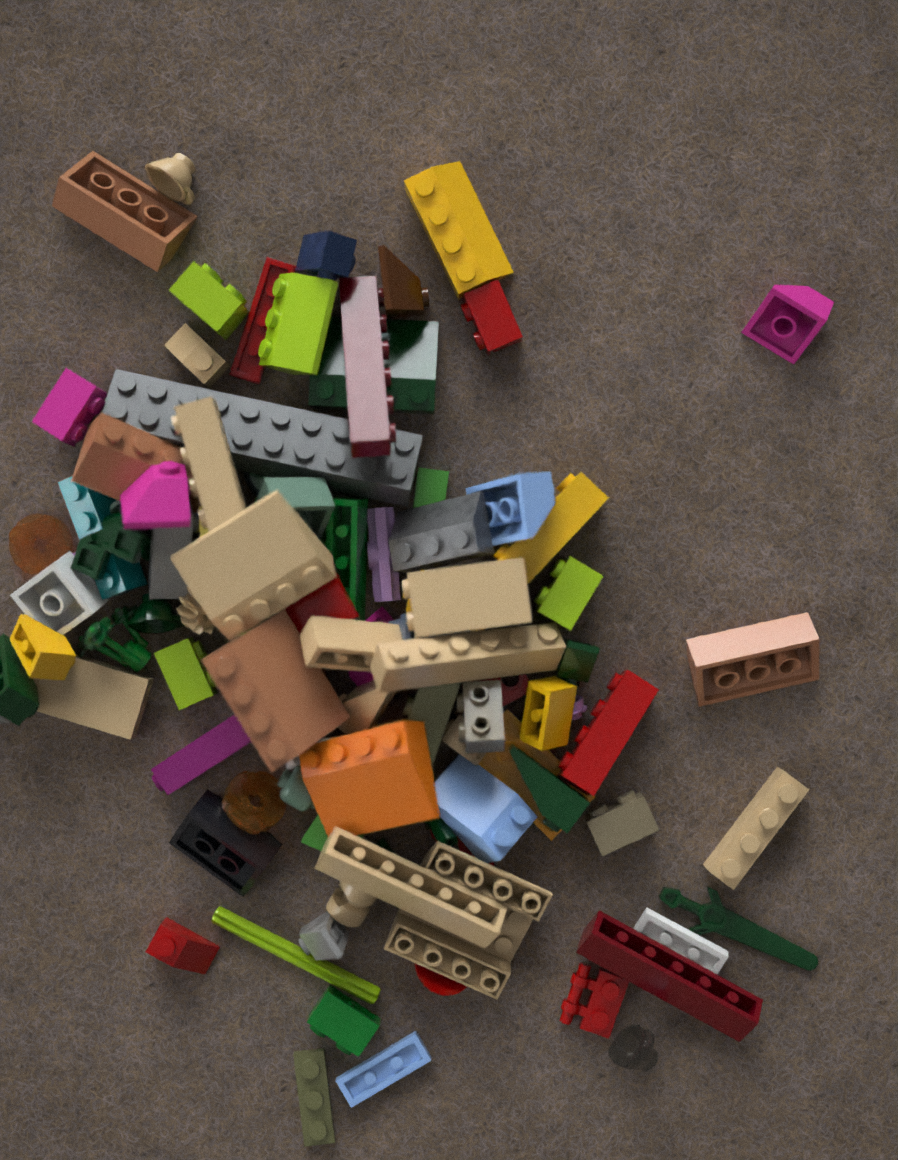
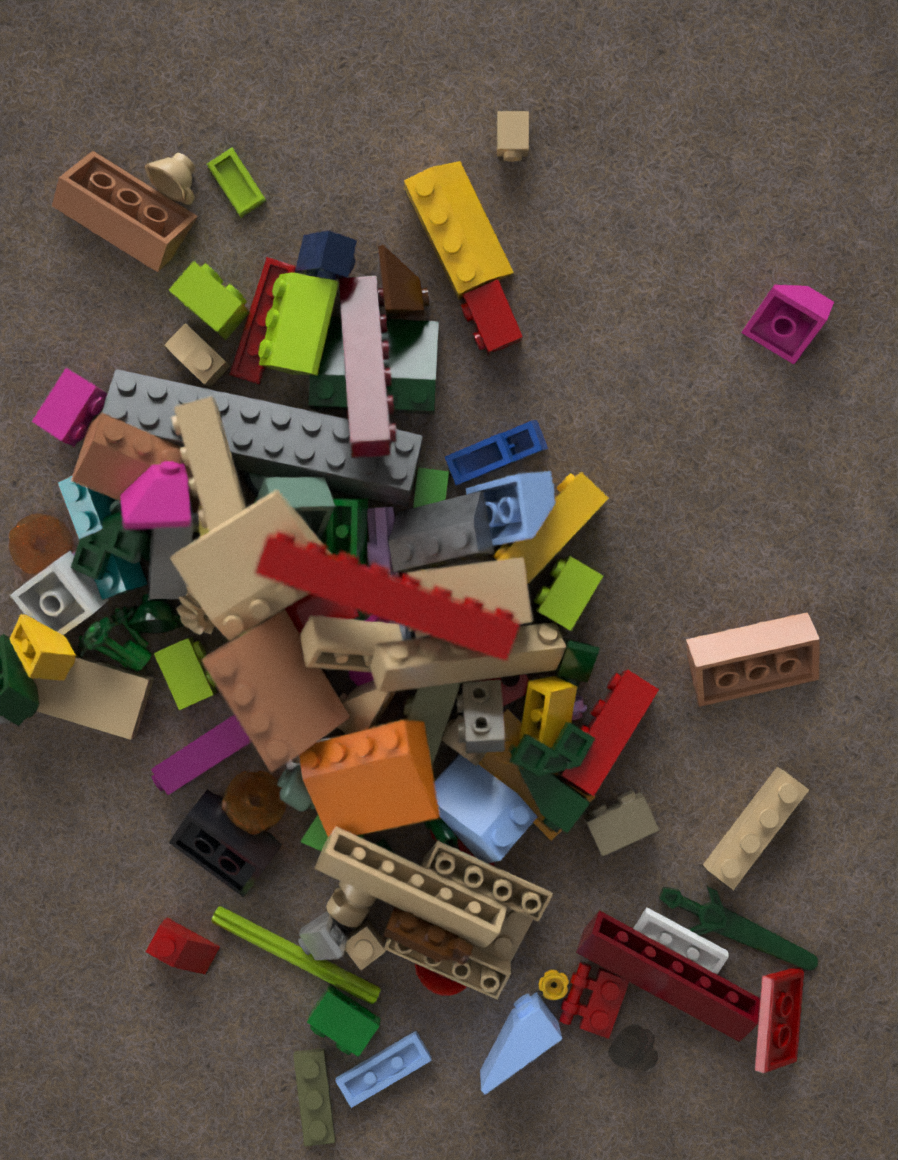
none -> lime tile [206,148,267,218]
none -> red brick [254,530,520,661]
none -> tan brick [345,919,386,970]
none -> reddish brown hinge [383,906,473,965]
none -> blue slope [445,420,548,485]
none -> light blue slope [480,992,562,1095]
none -> tan brick [497,111,529,162]
none -> dark green tile [509,722,595,778]
none -> yellow plate [538,969,569,1000]
none -> red tile [755,968,804,1073]

